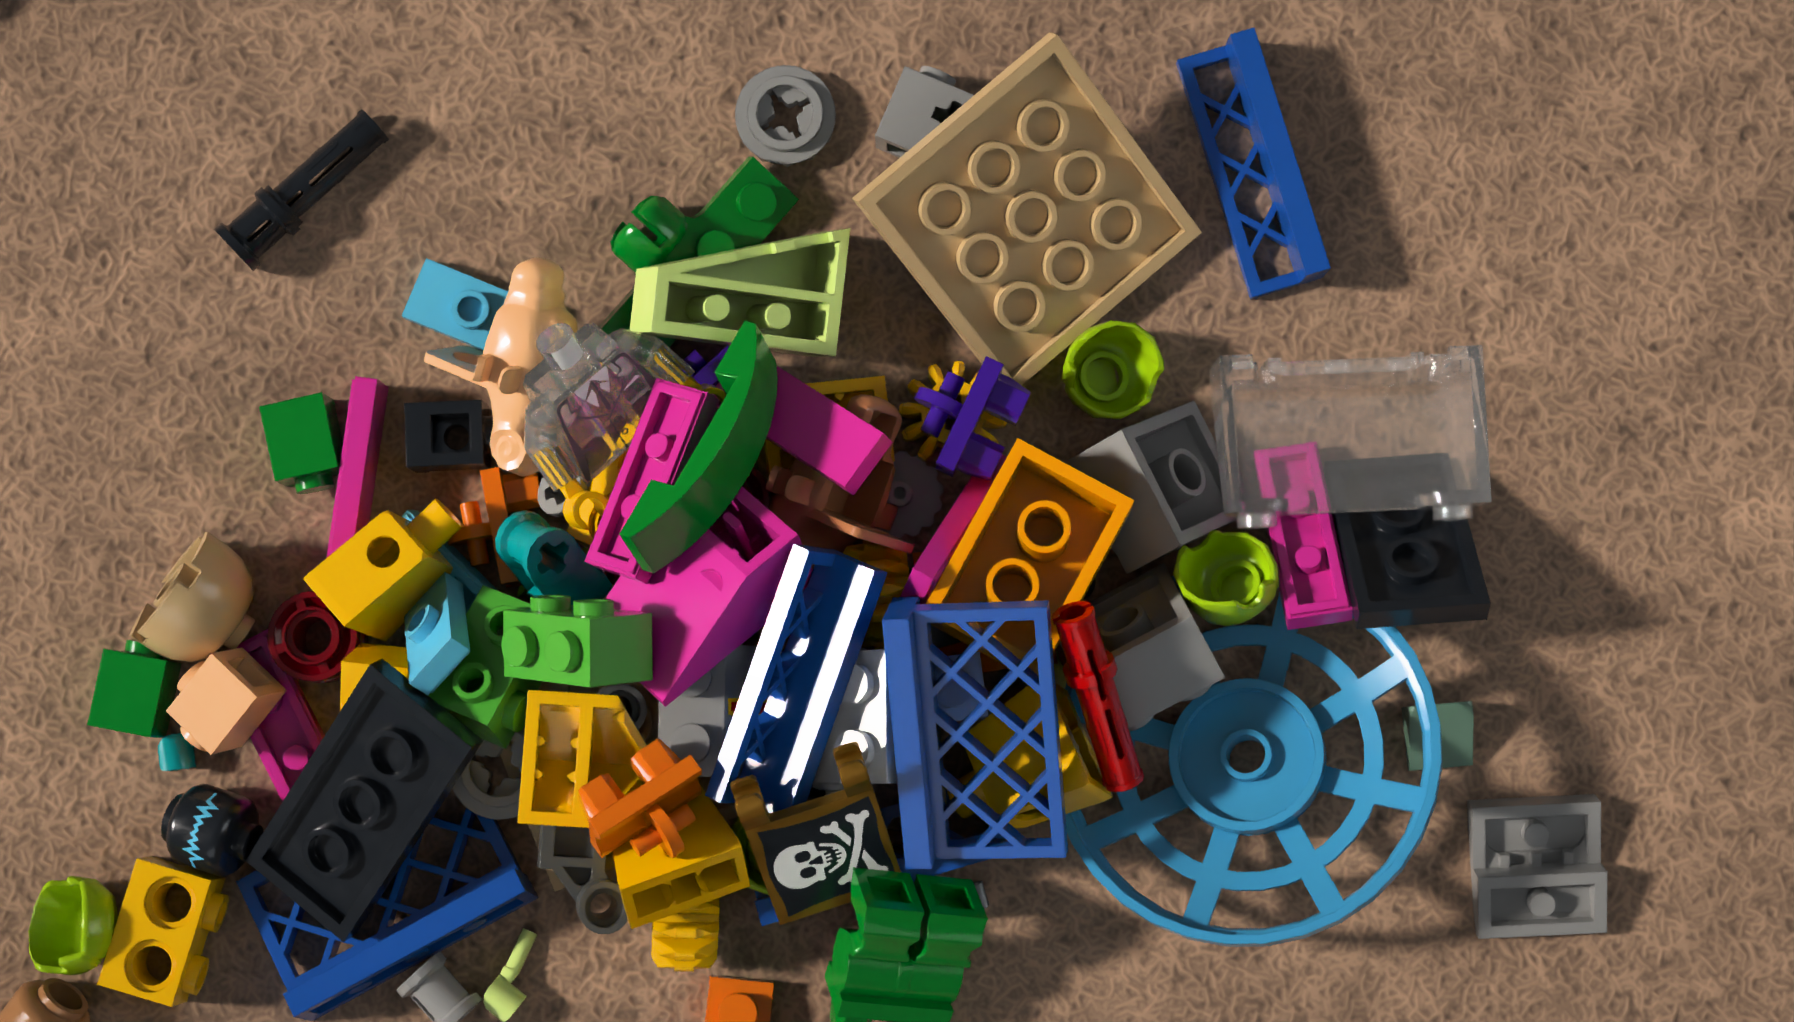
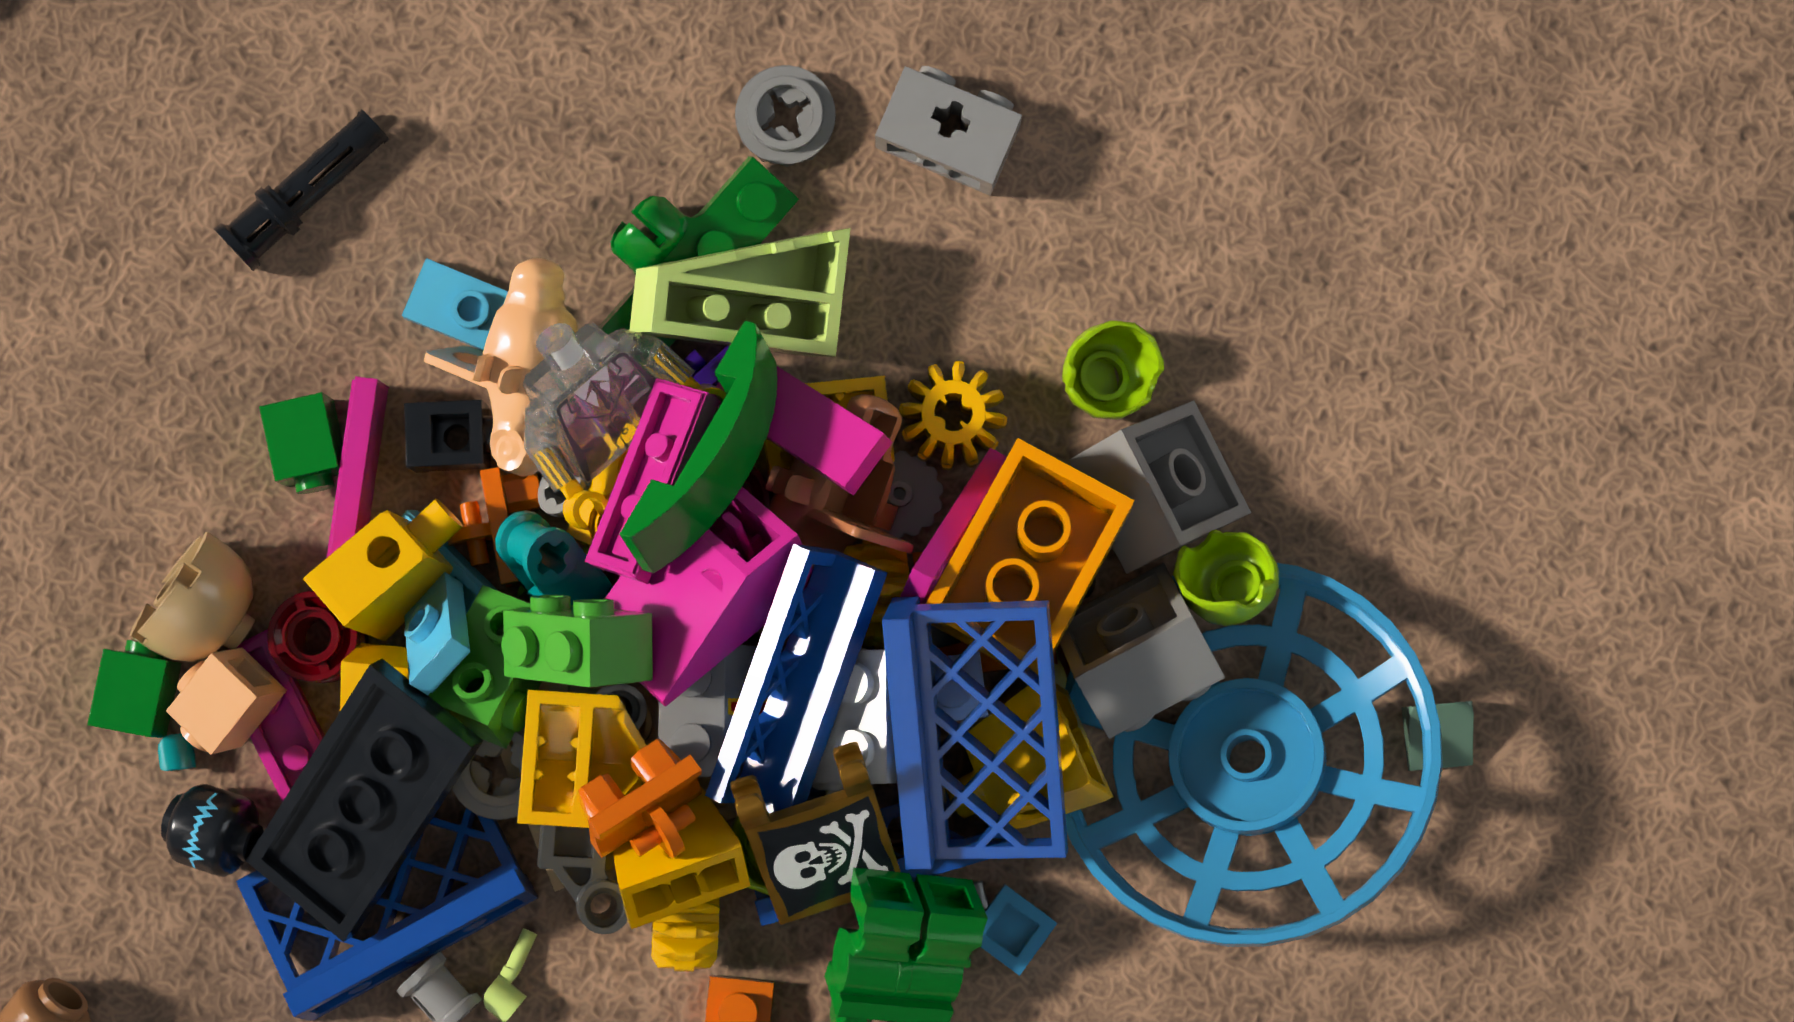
lime hair [29,876,118,975] -> none
yellow brick [97,856,229,1007] -> none
tan plate [852,32,1202,385] -> none
dark purple hips [914,356,1031,480] -> none
red pin [1052,601,1144,792] -> none
blue fence [1176,27,1331,300] -> none
clear windscreen [1209,345,1492,529] -> none
dark pink tile [1253,444,1353,630] -> none
black plate [1323,455,1491,629] -> none
light grey slope [1467,794,1607,939] -> none
none -> dark azure plate [981,883,1058,976]

